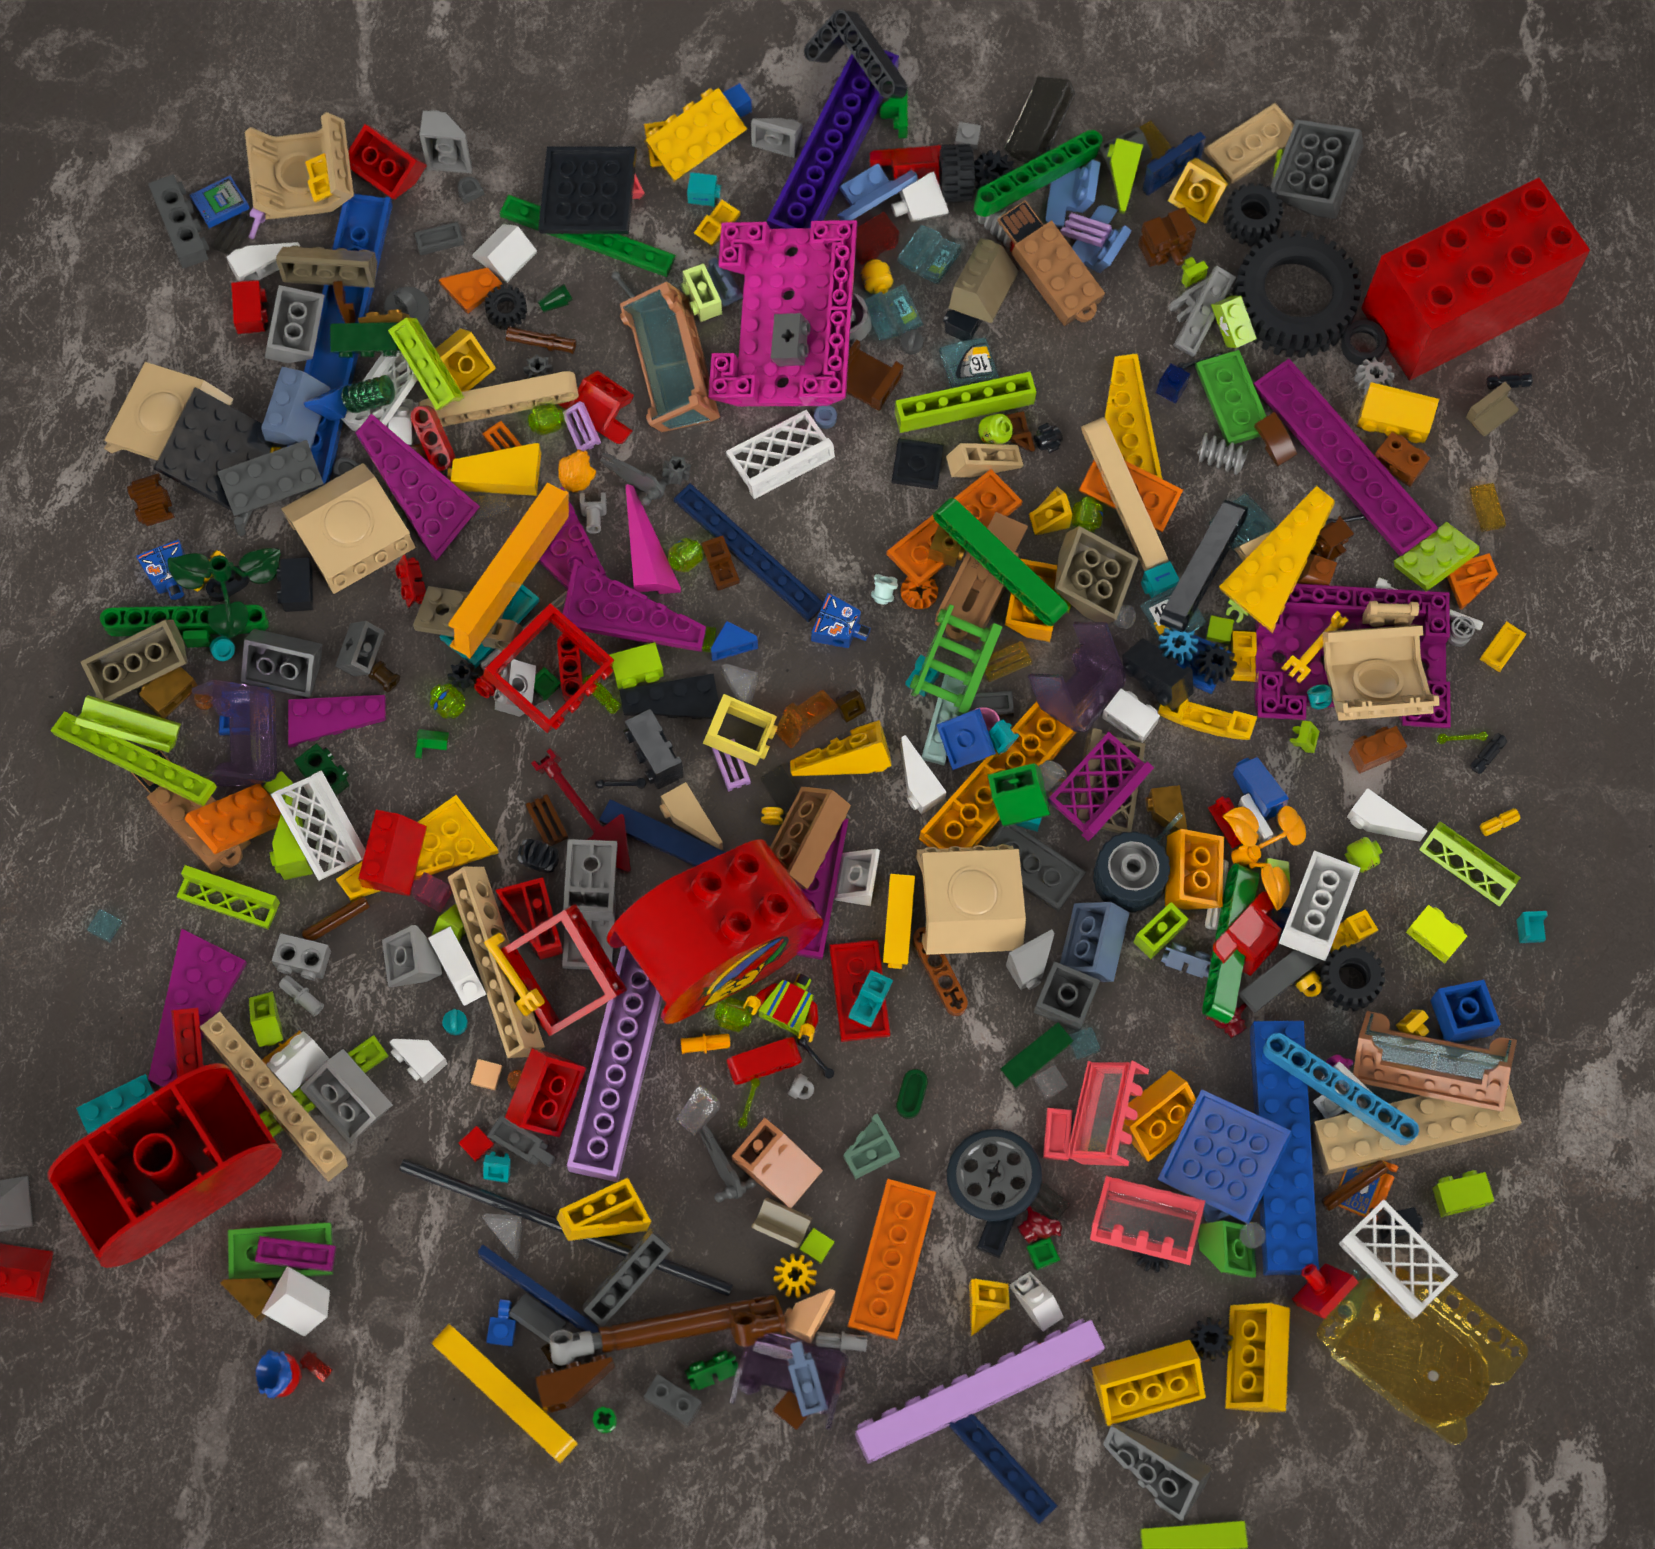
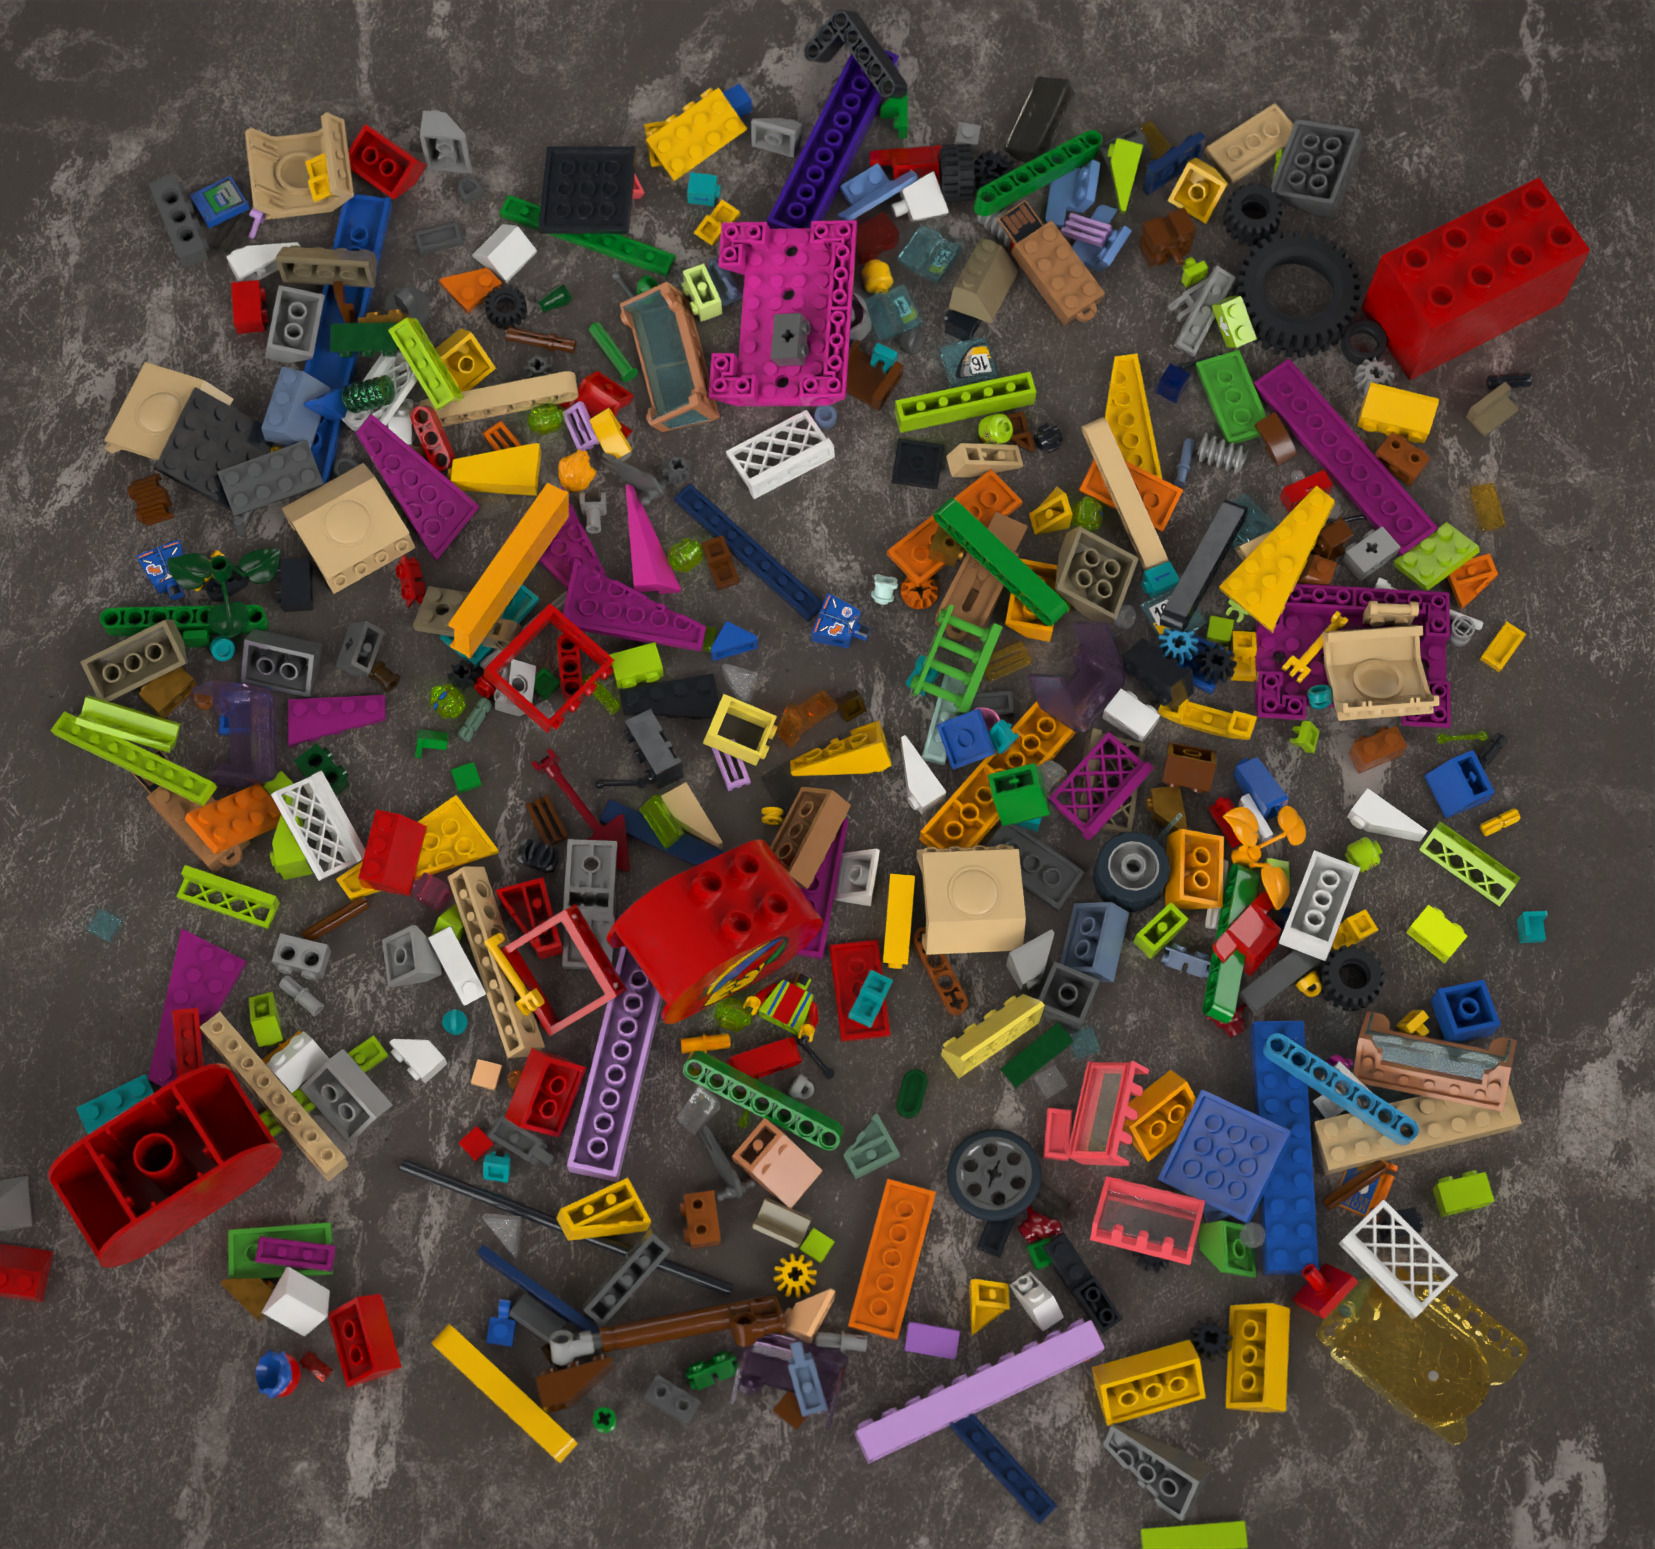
none -> red slope [327,1294,402,1388]
none -> green tile [451,762,482,794]
none -> sand green axle [458,697,492,742]
none -> green axle [589,322,638,382]
none -> yellow slope [589,408,632,459]
none -> green tile [637,275,660,301]
none -> clear neon green tile [639,794,685,848]
none -> dark orange brick [680,1190,721,1249]
none -> green beam [683,1051,843,1150]
none -> teal tile [870,343,899,374]
none -> medium lavender hinge [904,1321,960,1359]
none -> light yellow slope [941,994,1045,1079]
none -> black slope [1042,1232,1123,1334]
none -> reddish brown brick [1162,741,1217,793]
none -> sand blue piece [1174,438,1195,487]
none -> red piece [1280,469,1333,513]
none -> light grey brick [1342,526,1400,582]
none -> blue slope [1424,750,1495,819]

